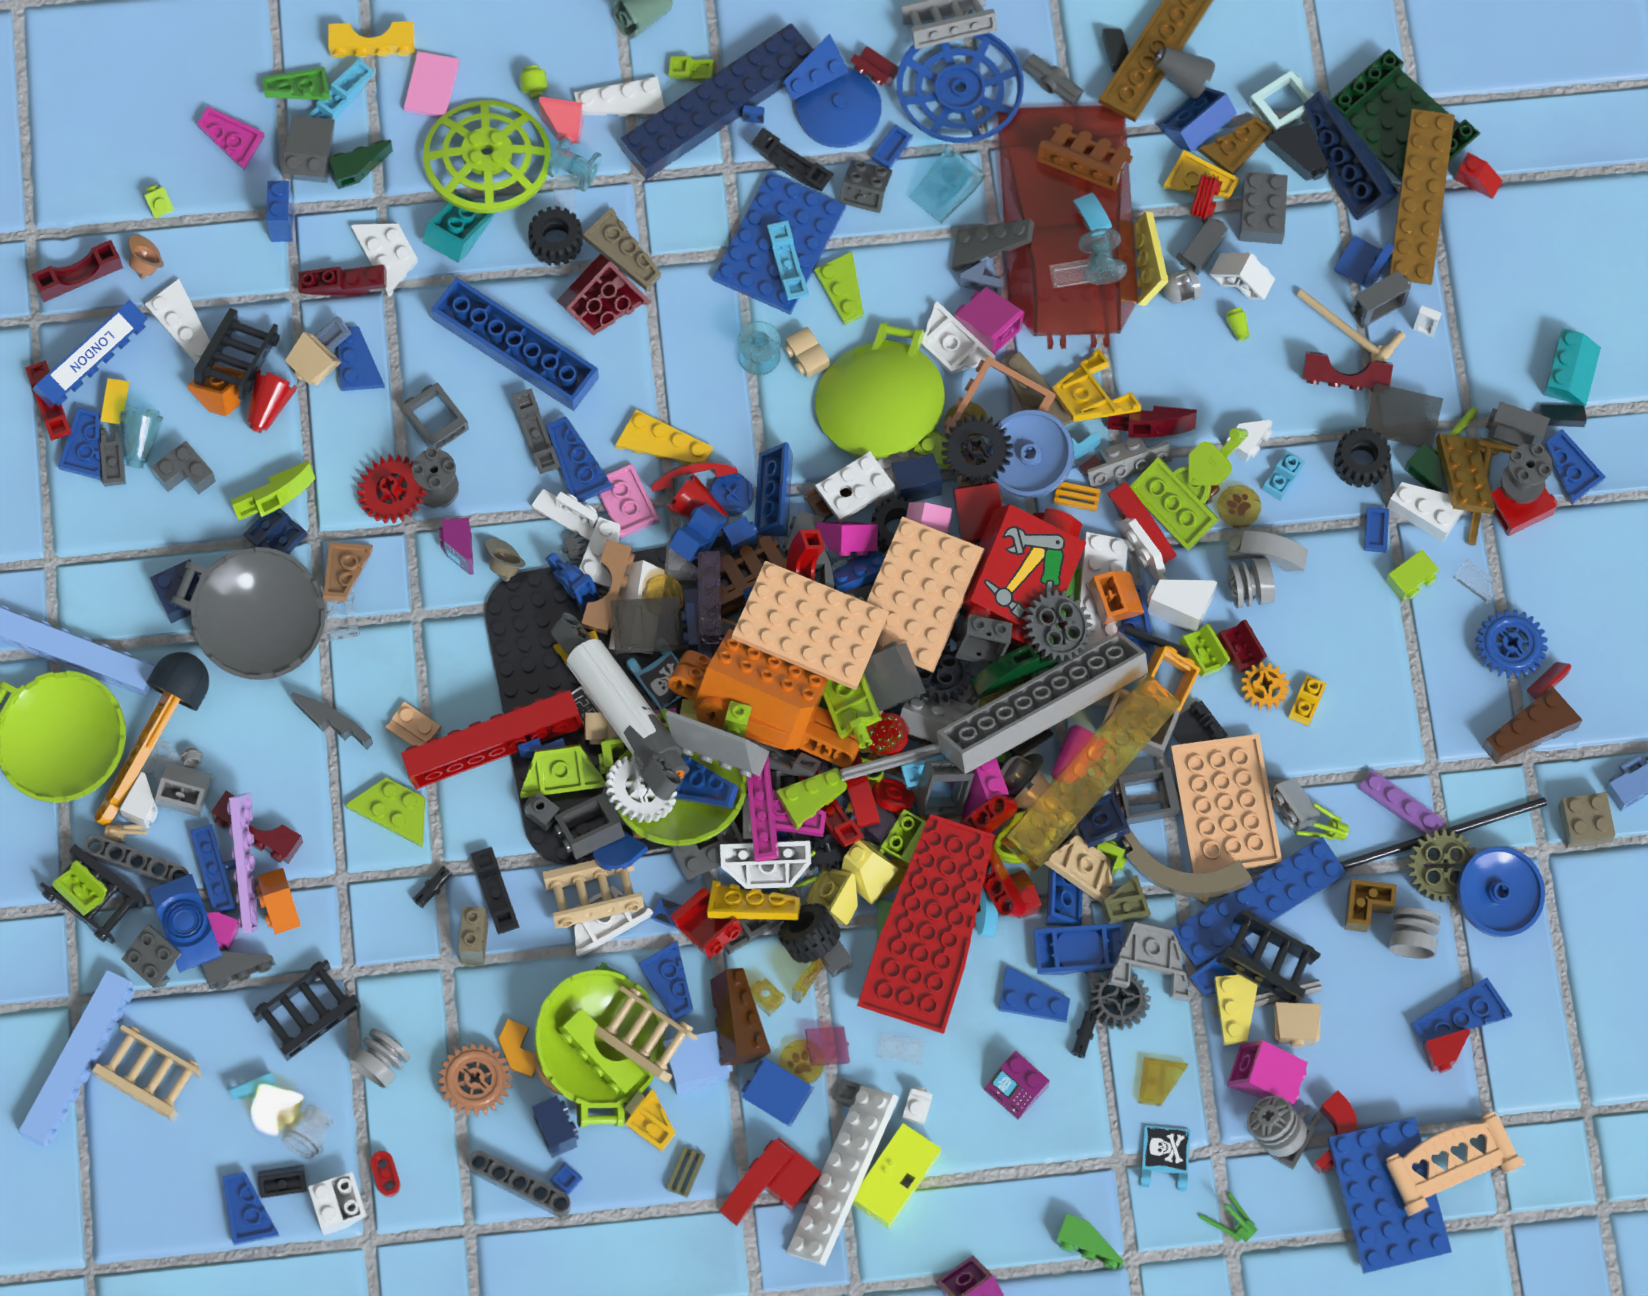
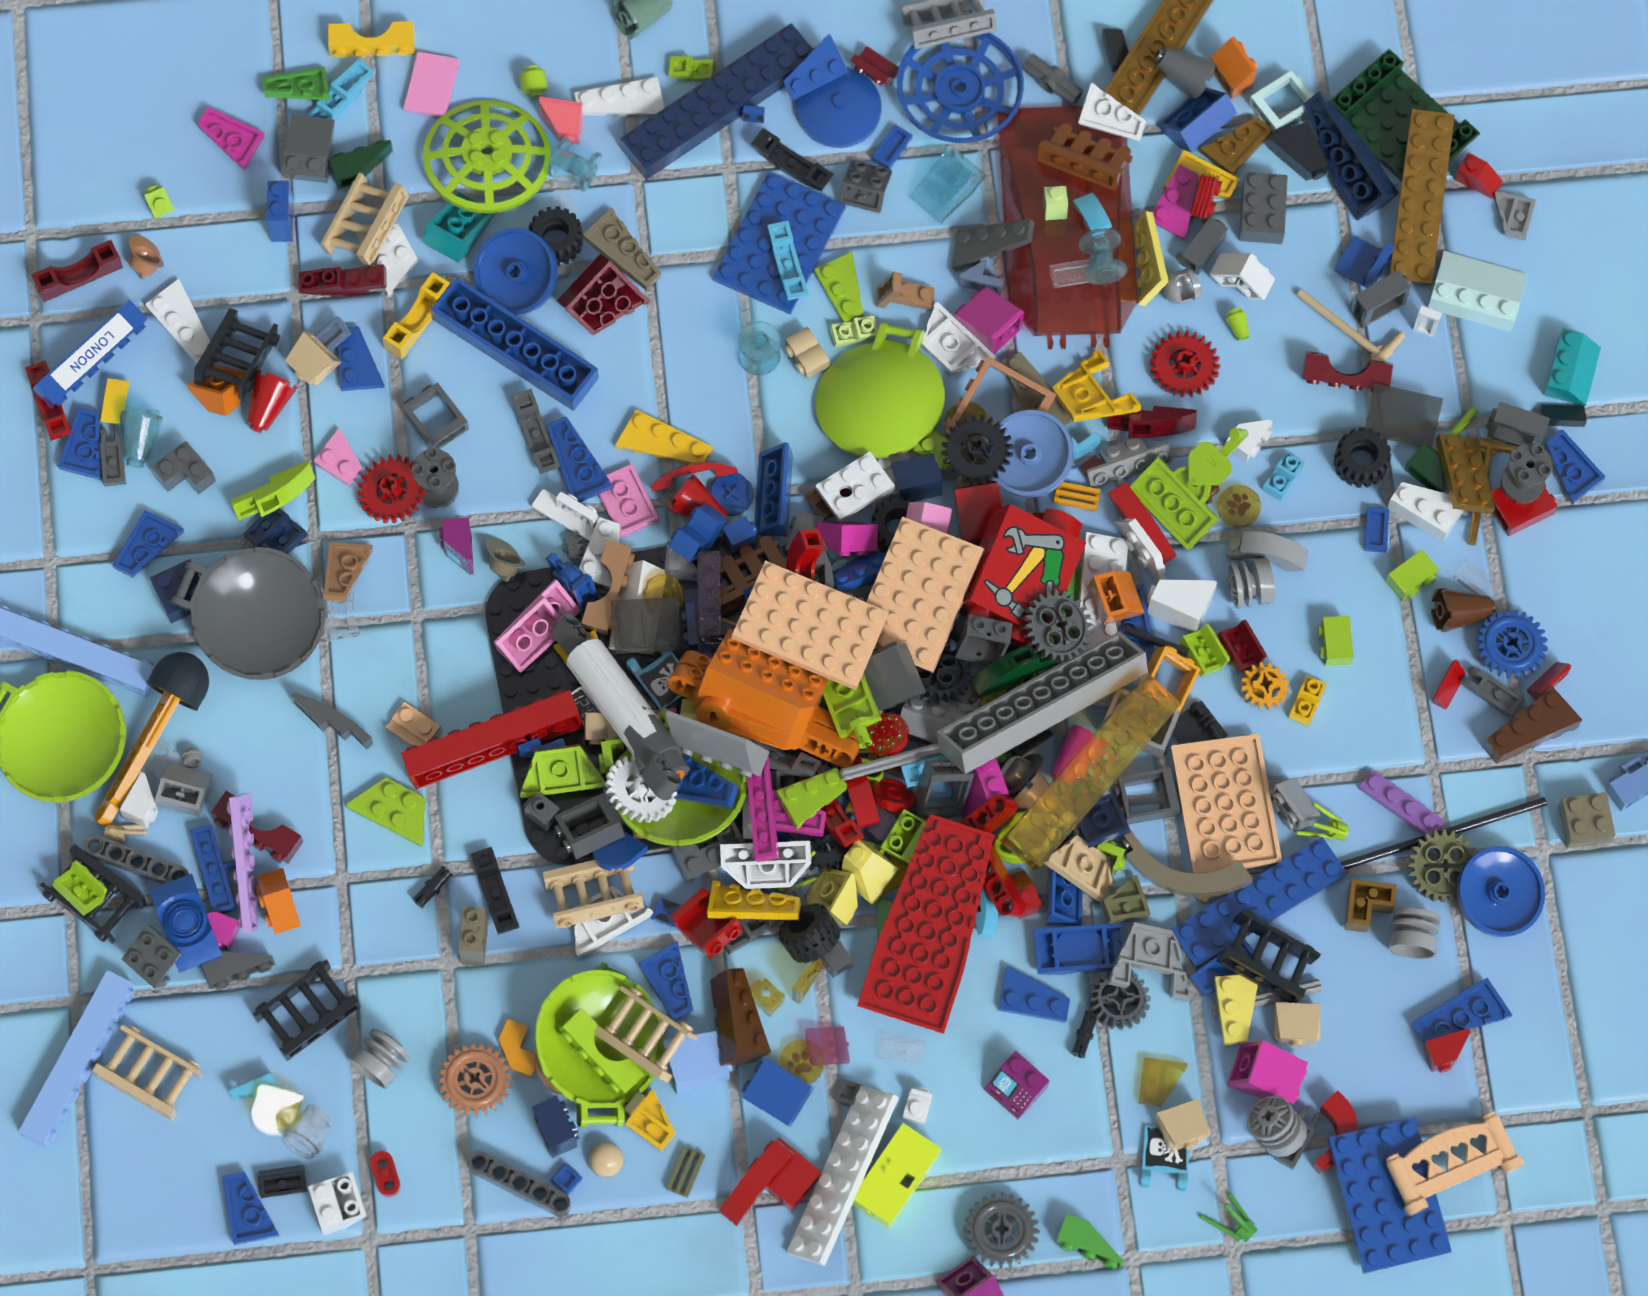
lime bracket [723,701,752,738] -> none
none -> blue wing [112,510,184,578]
none -> bright pink wing [314,429,362,487]
none -> tan fence [320,173,409,266]
none -> yellow arch [383,272,450,359]
none -> blue dish [474,228,558,315]
none -> bright pink slope [494,579,581,673]
none -> tan hair [588,1142,624,1177]
none -> yellowish green slope [829,316,878,347]
none -> medium nougat bracket [876,272,934,310]
none -> dark grey gear [963,1192,1040,1269]
none -> yellowish green brick [1043,186,1068,220]
none -> white wing [1078,83,1146,142]
none -> red gear [1149,330,1221,398]
none -> dark pink wing [1152,164,1199,241]
none -> tan torso [1154,1098,1210,1152]
none -> orange slope [1210,36,1257,99]
none -> lime brick [1317,616,1354,666]
none -> light aqua slope [1428,251,1527,332]
none -> reddish brown cone [1431,588,1496,632]
none -> red slope [1432,659,1466,709]
none -> dark grey hinge [1460,666,1524,718]
none -> light grey wing [1495,191,1536,241]

